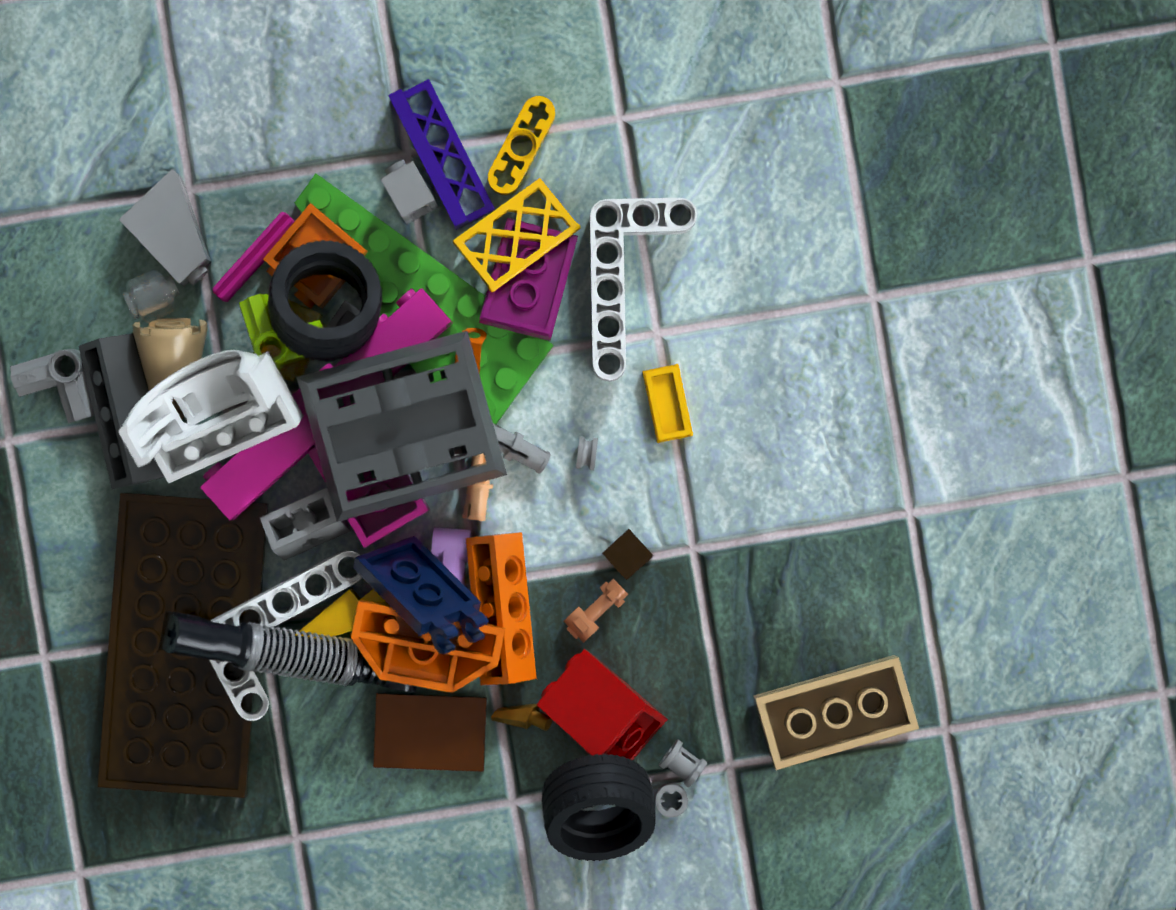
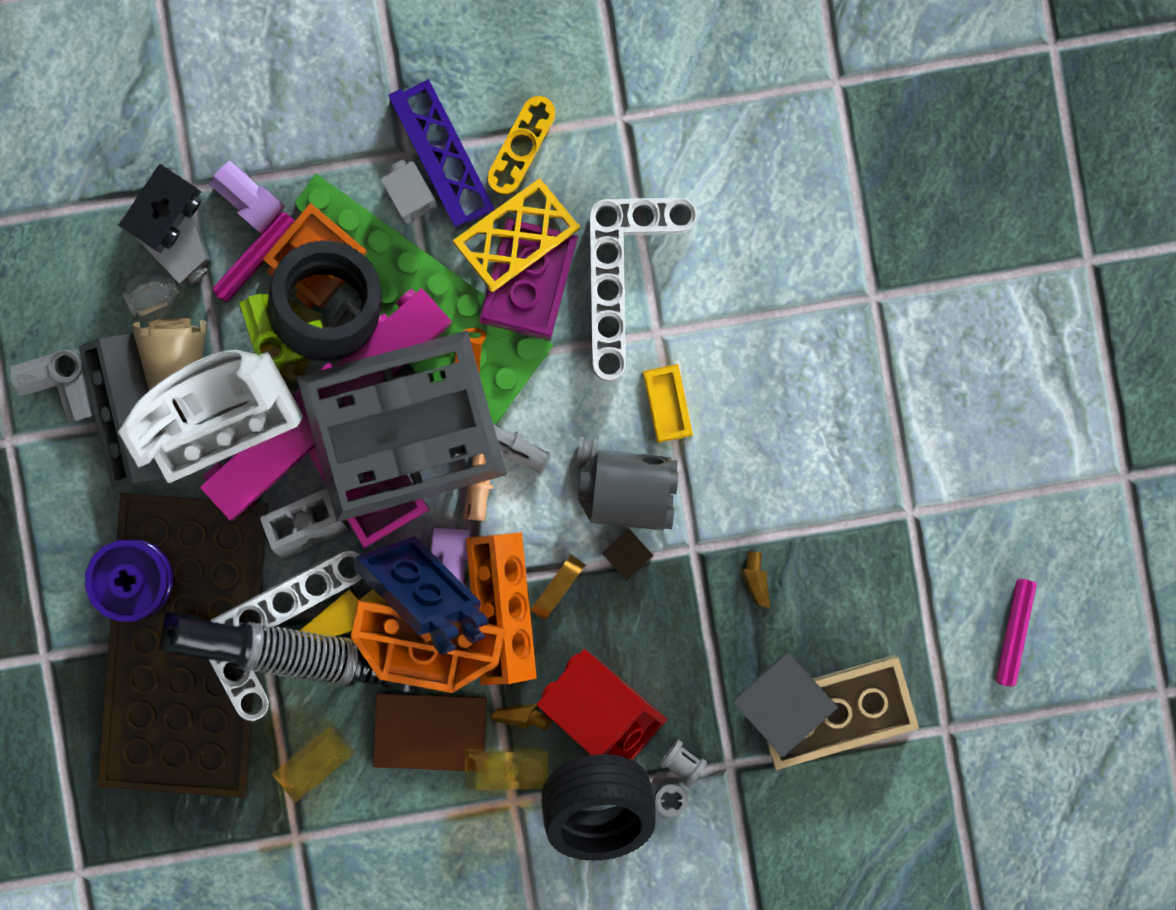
nougat bar [563,578,629,643] -> none
none -> dark purple wheel [85,540,173,621]
none -> black brick [118,163,202,253]
none -> lavender piece [209,161,285,234]
none -> clear yellow brick [272,724,356,803]
none -> clear yellow brick [465,748,548,790]
none -> pearl gold beam [530,554,586,621]
none -> dark grey cylinder [578,450,679,531]
none -> dark grey tile [732,651,838,757]
none -> pearl gold bar [739,551,770,608]
none -> dark pink axle [996,578,1037,687]

